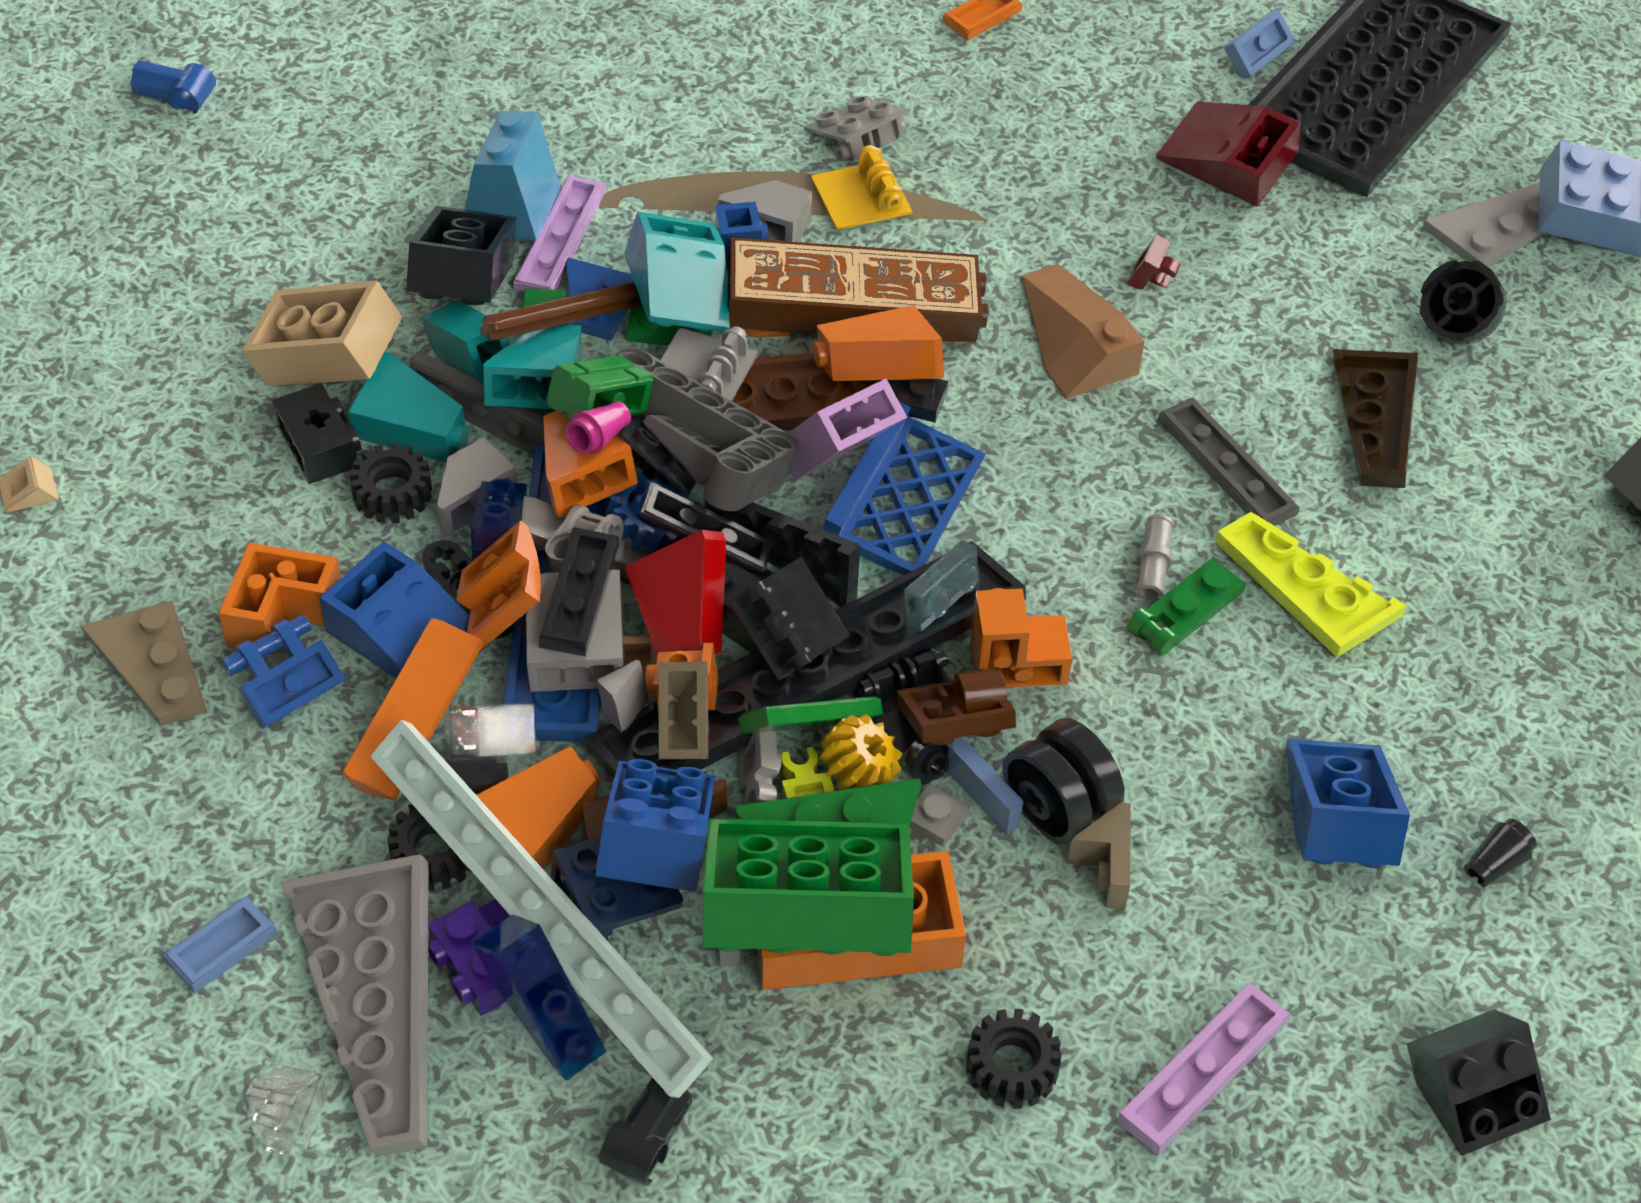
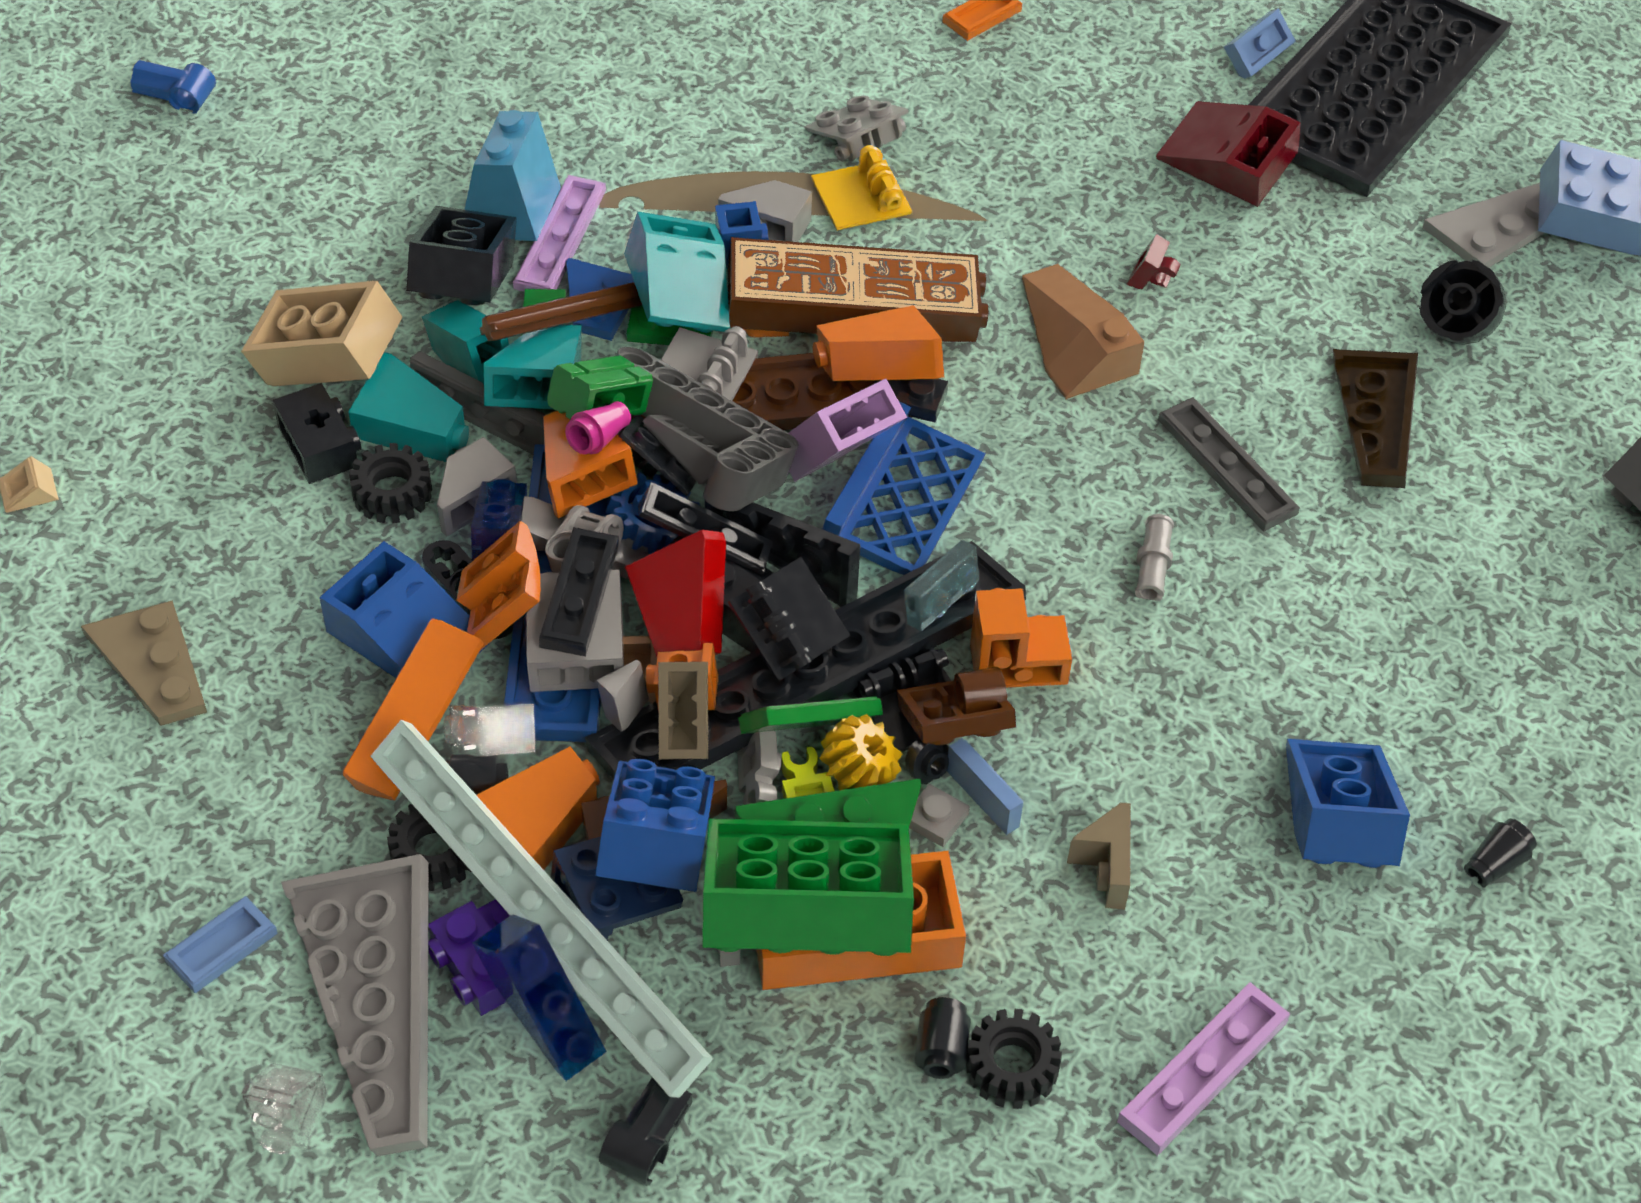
orange brick [218,543,342,655] -> none
blue plate [221,614,346,729] -> none
black wheel [1002,718,1125,843] -> none
green plate [1127,558,1246,657] -> none
neon yellow wing [1215,512,1407,658] -> none
black slope [1406,1009,1551,1156] -> none
none -> black brick [914,997,971,1079]

